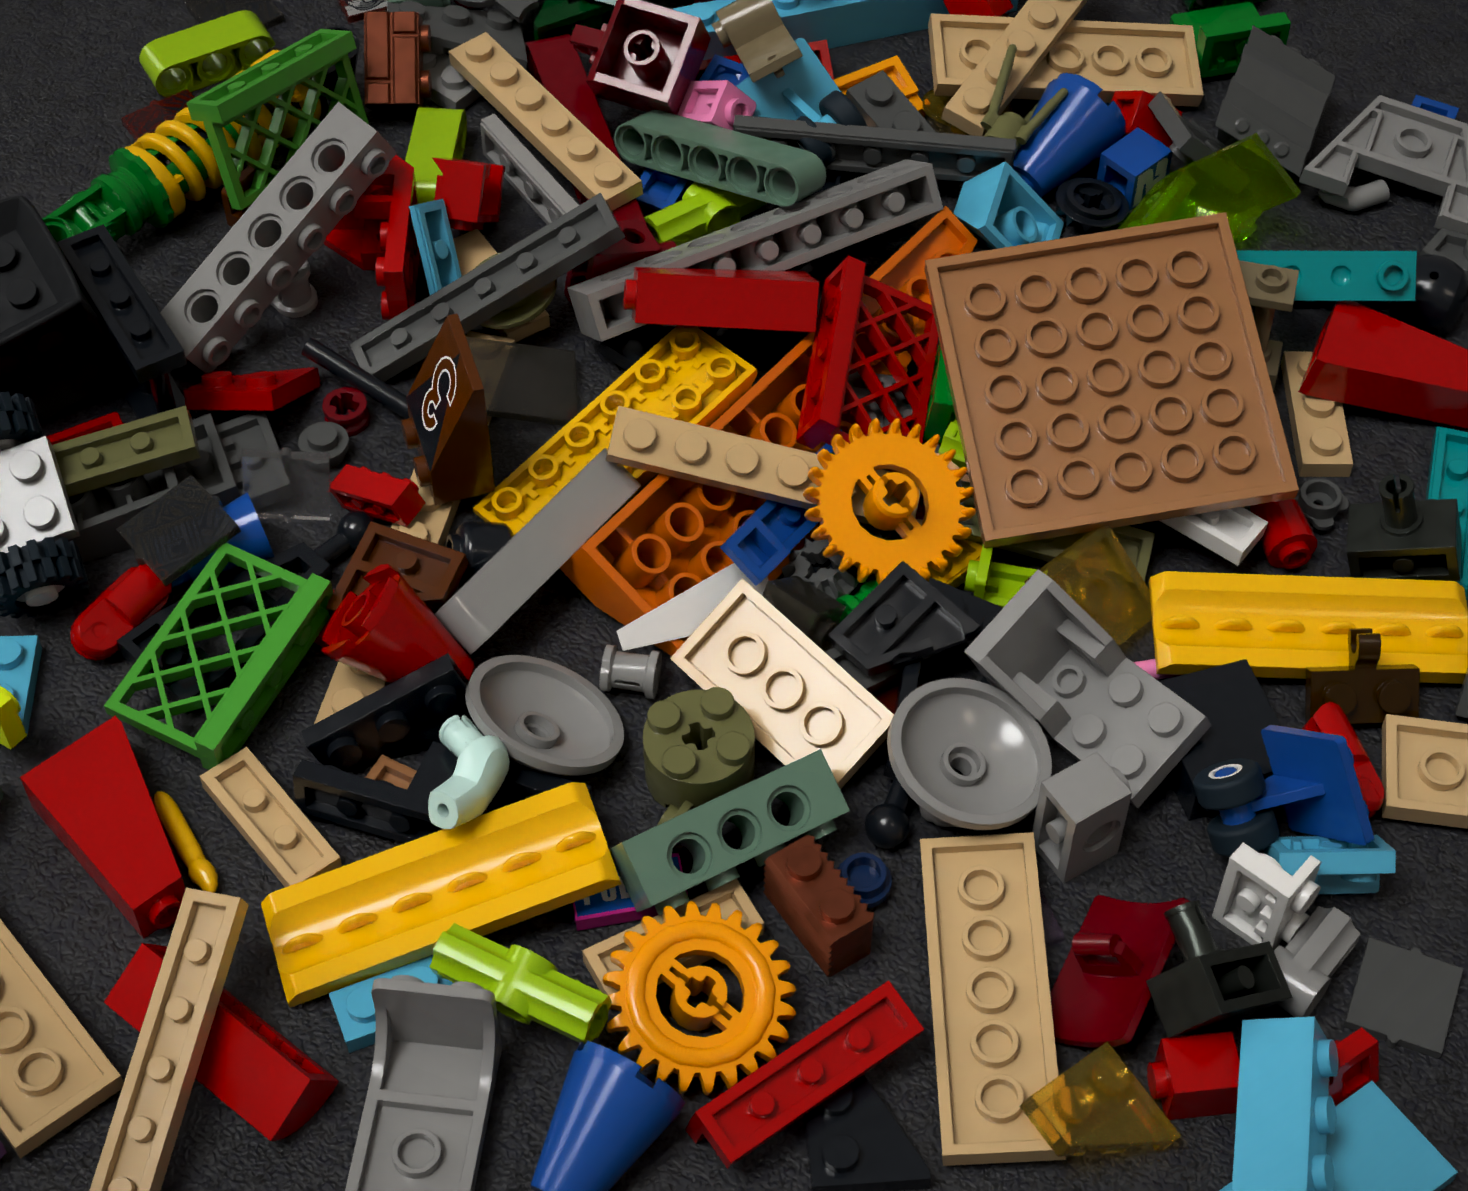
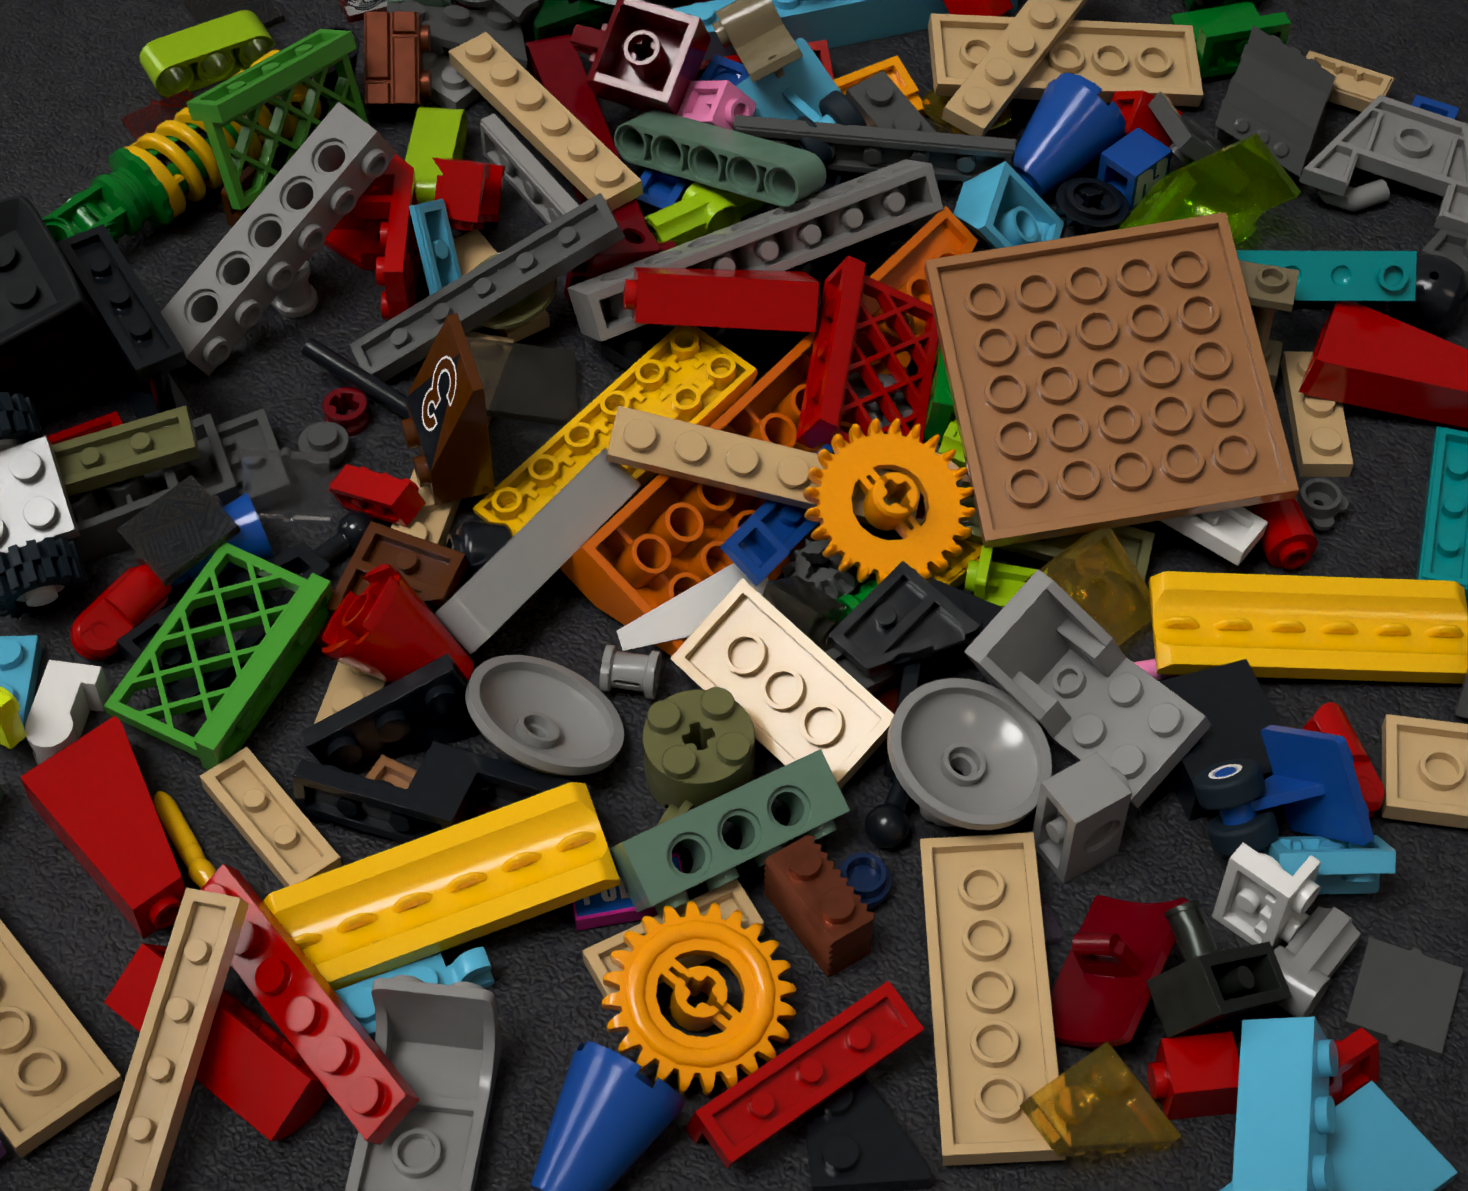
red wing [183,367,321,411] -> none
light aqua arm [428,715,509,829] -> none
lime piece [429,923,612,1044] -> none
olive plant [980,44,1068,155] -> none
dark brown plate [1305,628,1420,724] -> none
pearl dark grey brick [1346,474,1461,581] -> none
none -> white leg [25,660,111,765]
none -> red plate [201,864,420,1145]
none -> tan plate [1306,51,1395,112]

